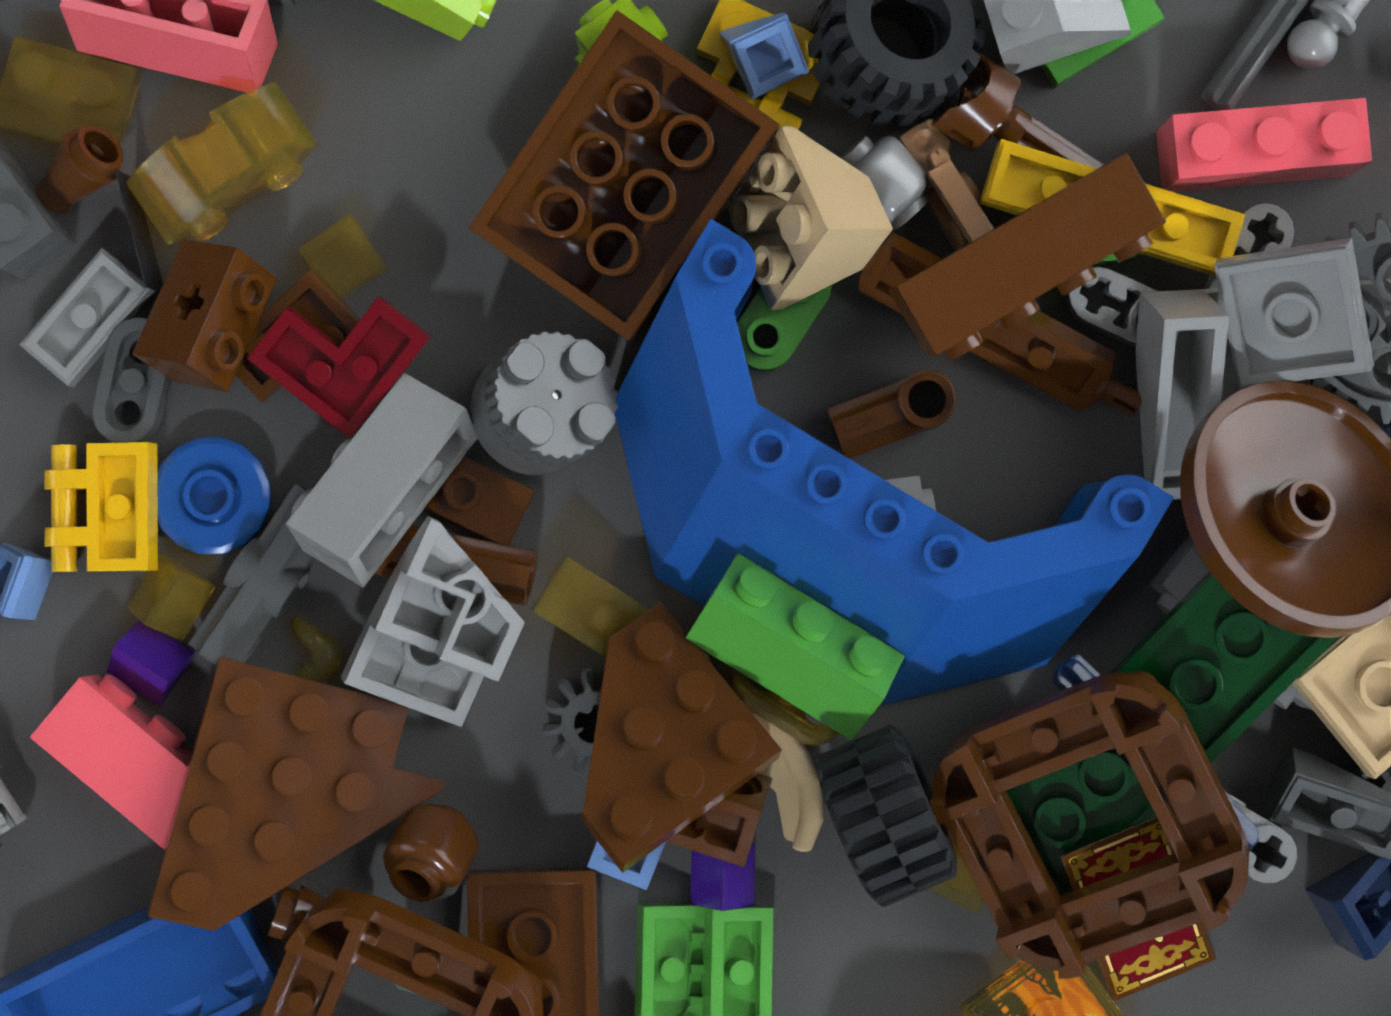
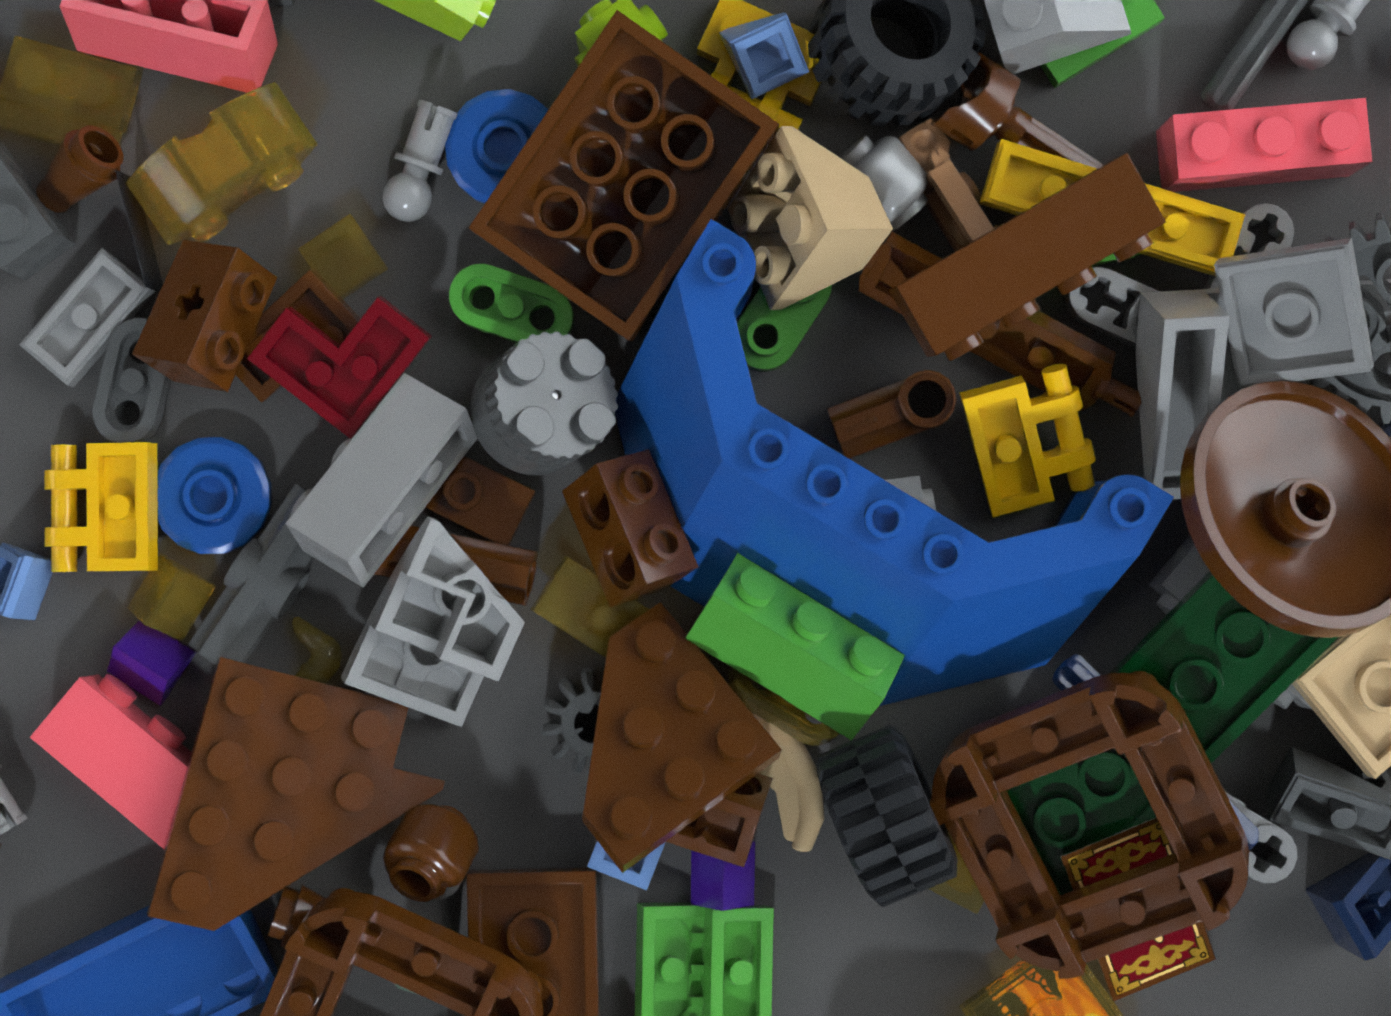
none -> light grey pin [382,99,458,222]
none -> blue wheel [445,89,549,204]
none -> bright green plate [449,264,574,343]
none -> reddish brown brick [562,449,698,608]
none -> yellow plate [959,364,1096,517]

